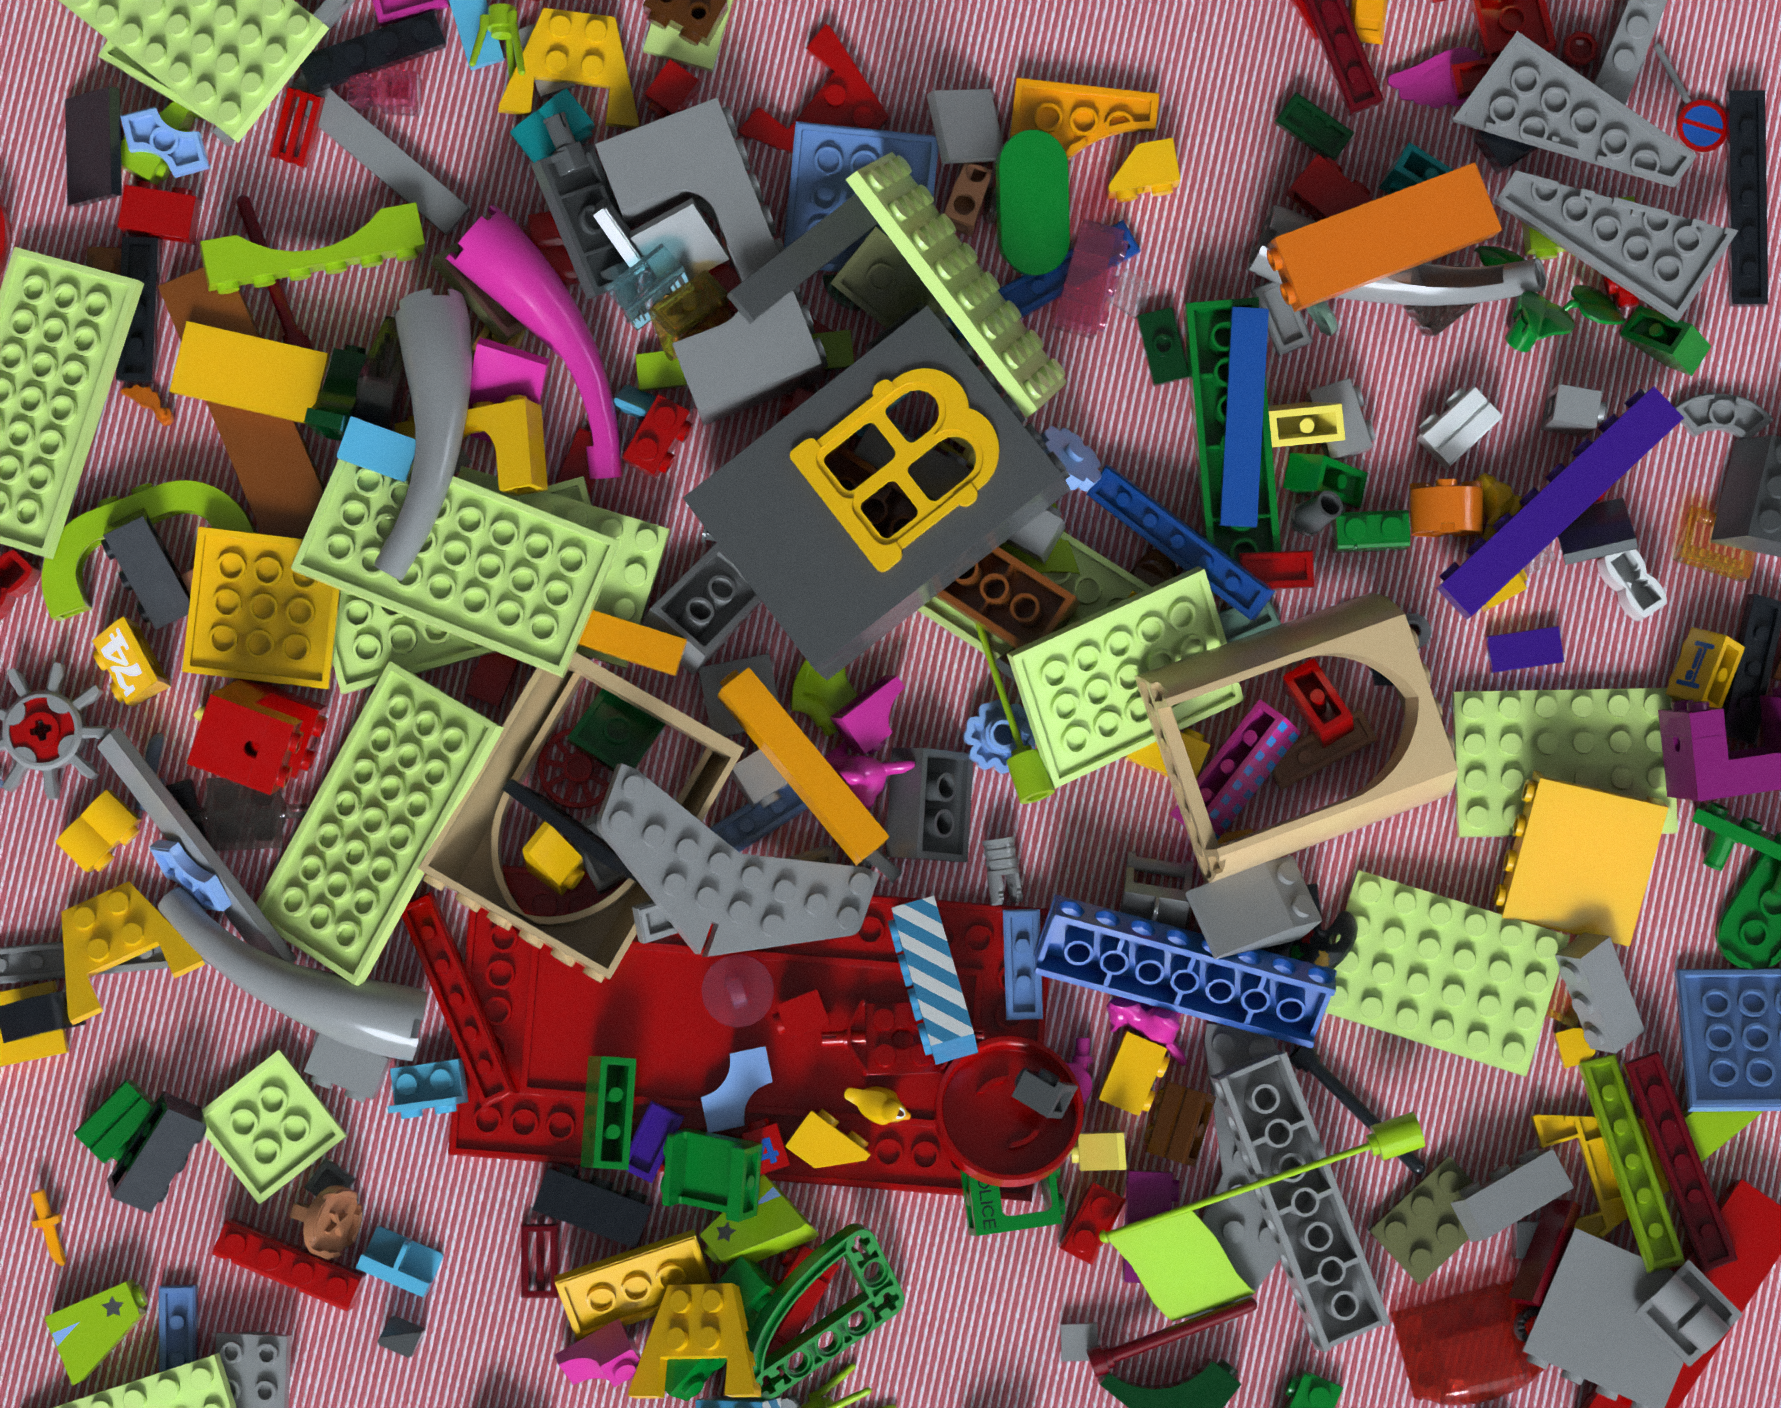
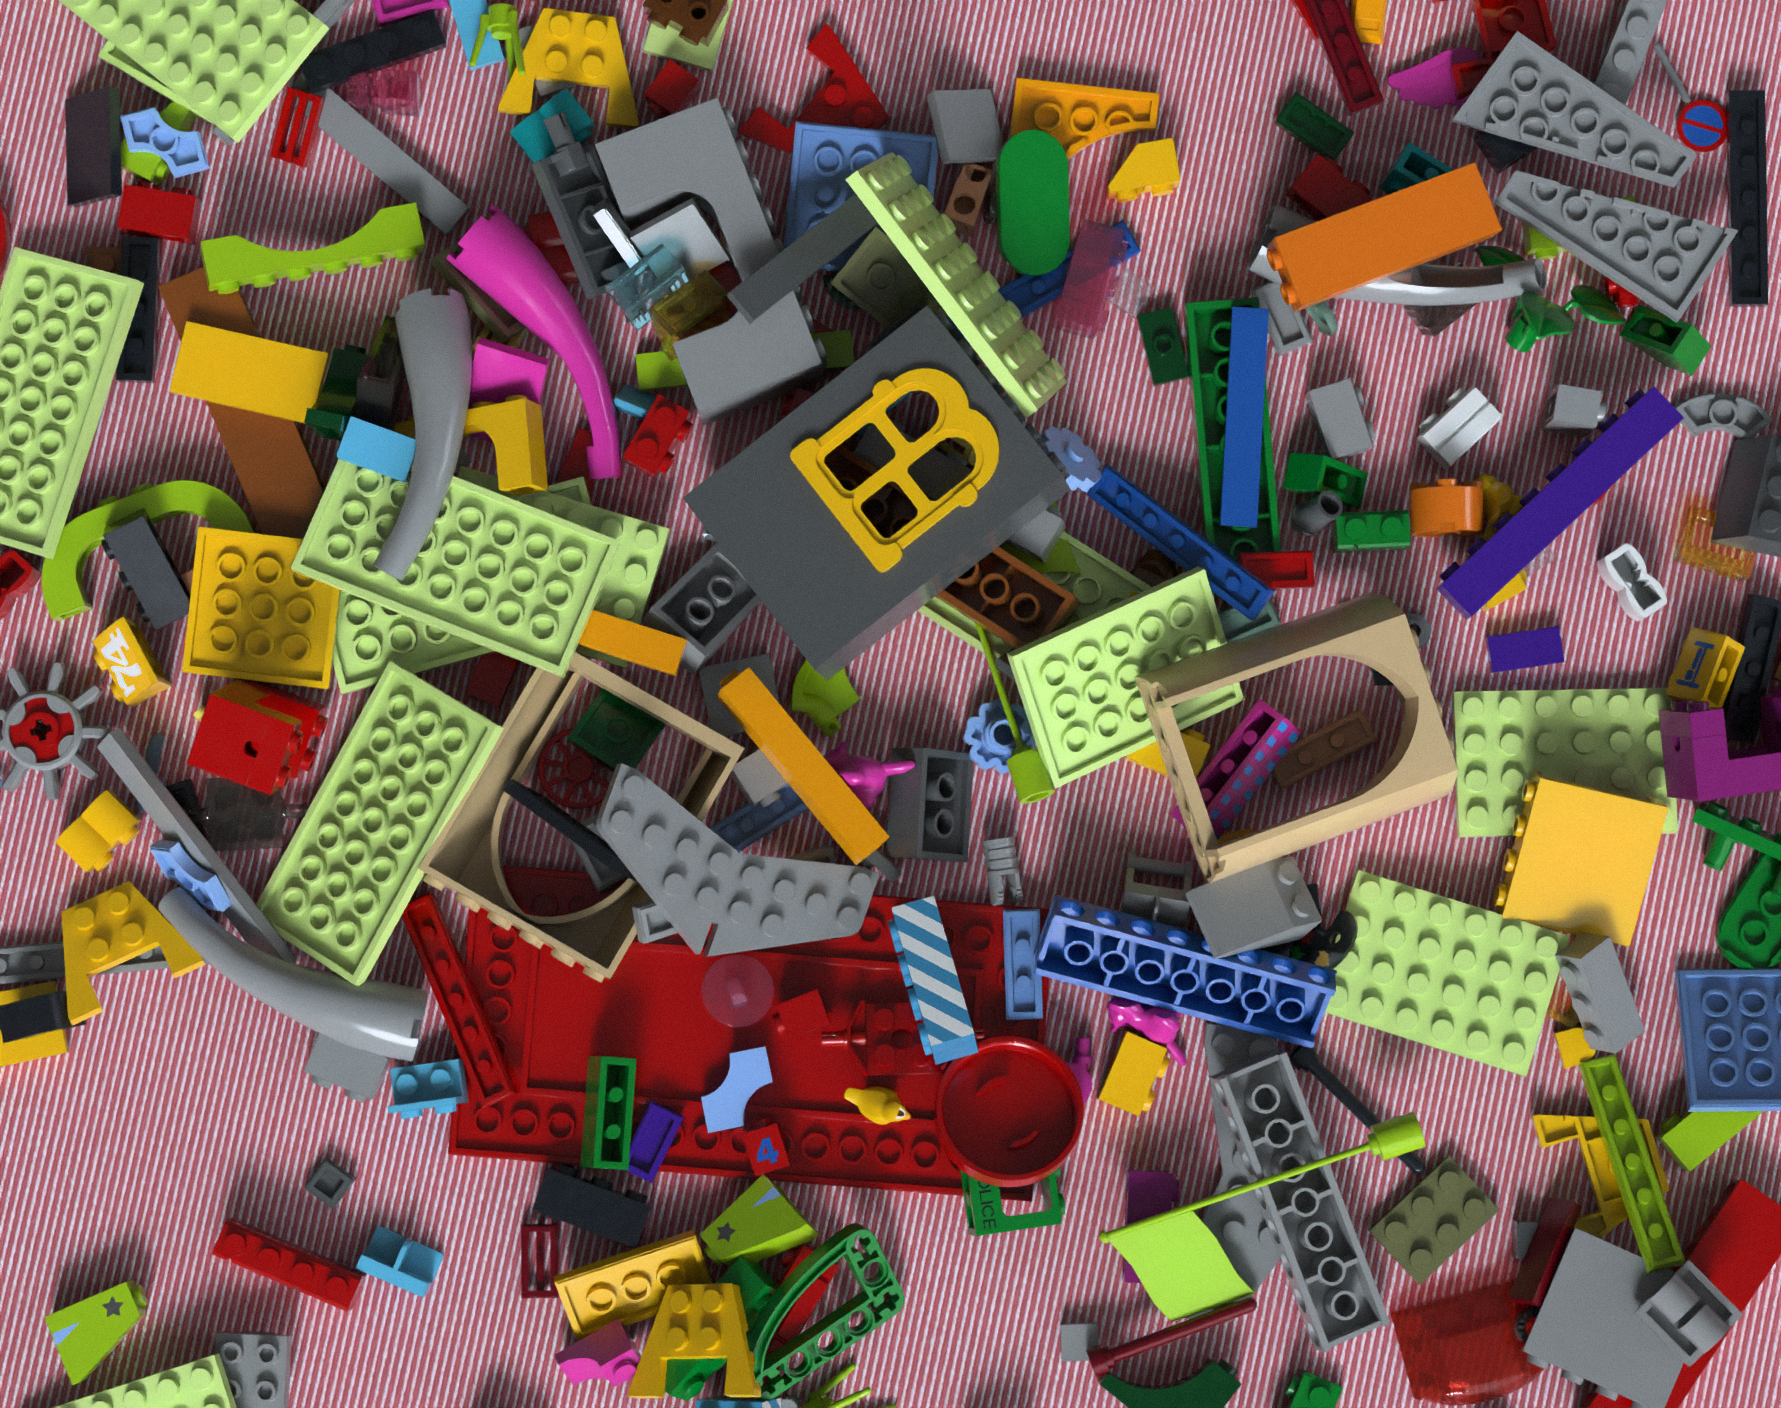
light orange piece [30,1188,66,1266] -> none
green brick [73,1079,155,1164] -> none
black brick [107,1091,207,1214] -> none
orange piece [120,384,175,426] -> none
medium blue tile [159,1284,198,1372] -> none
yellowish green plate [202,1049,348,1205] -> none
dark red piece [236,195,313,350] -> none
nougat tile [289,1185,363,1260] -> none
dark grey slope [377,1316,426,1358] -> none
yellow slope [522,821,584,896] -> none
green panel [660,1128,763,1222] -> none
yellow slope [785,1109,871,1168] -> none
dark pink arch [829,675,905,755] -> none
dark grey brick [1012,1067,1078,1119] -> none
red brick [1058,1181,1126,1265] -> none
light yellow slope [1071,1130,1127,1171] -> none
reddish brown brick [1144,1081,1216,1167] -> none
light yellow slope [1269,402,1345,448] -> none
red brick [1282,658,1354,749] -> none
light grey brick [1450,1147,1574,1242] -> none
dark grey tile [1557,498,1638,565] -> none
red tile [1561,31,1598,69] -> none
dark red tile [1622,1050,1738,1273] -> none

